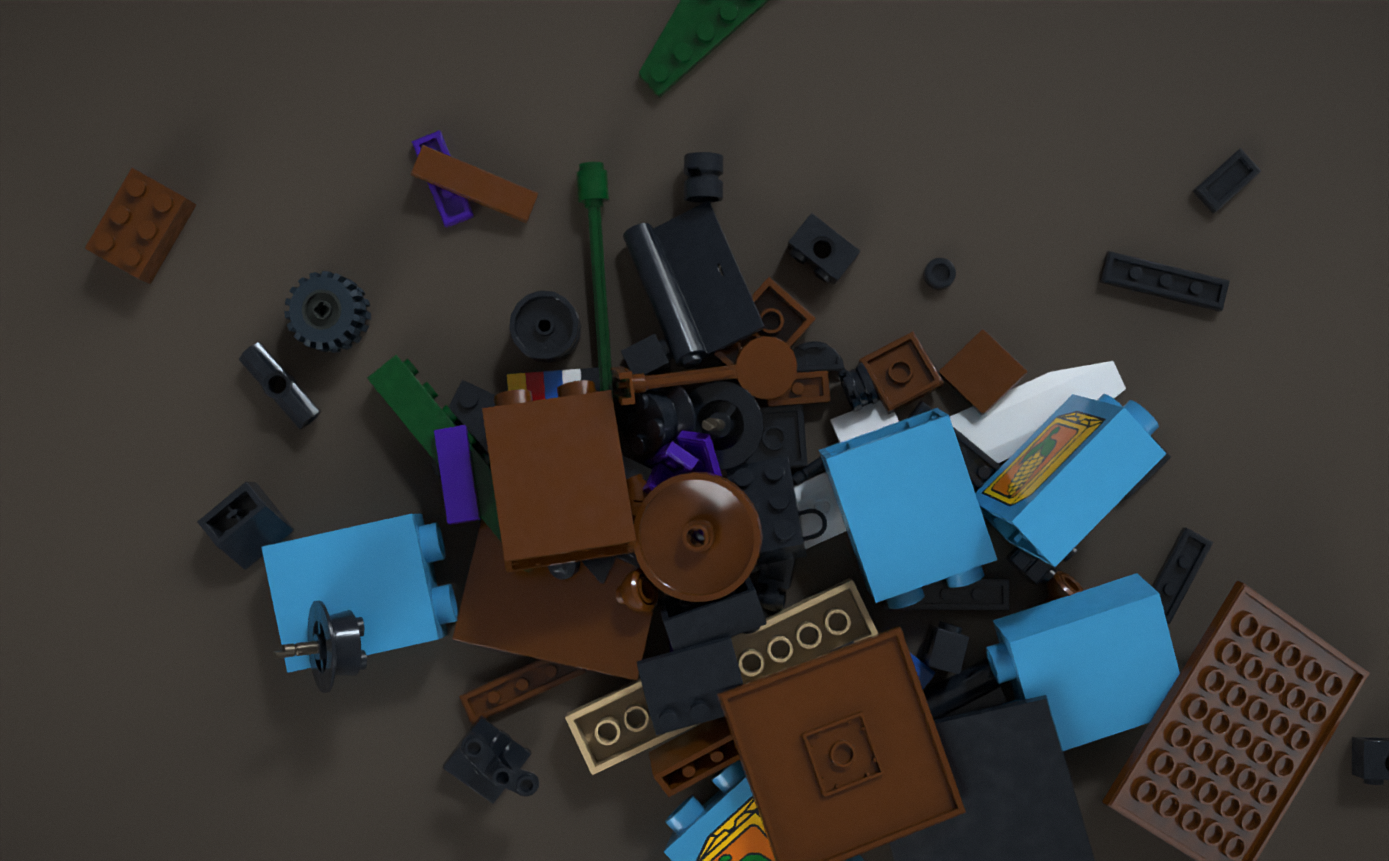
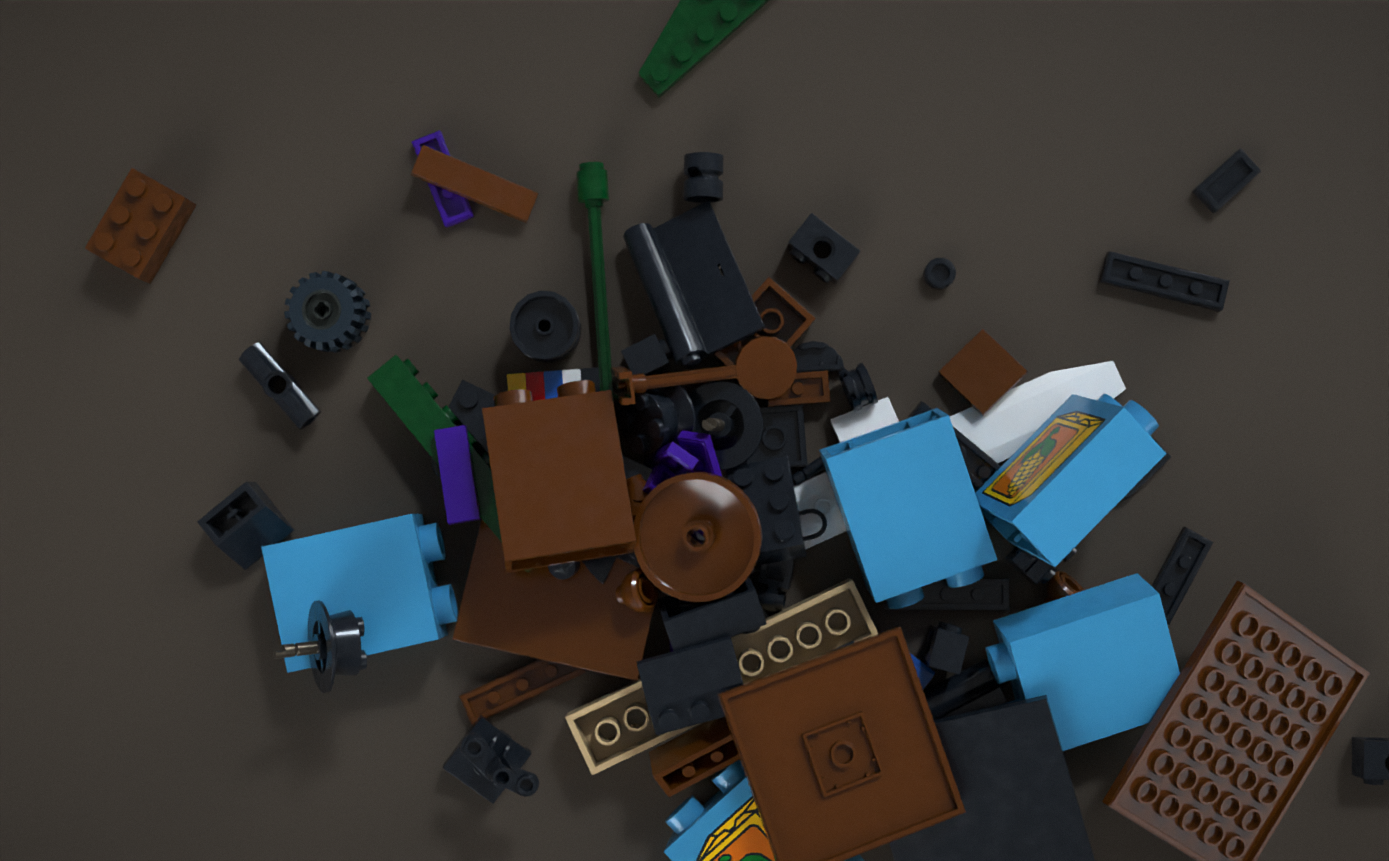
reddish brown tile [859,331,944,415] -> none

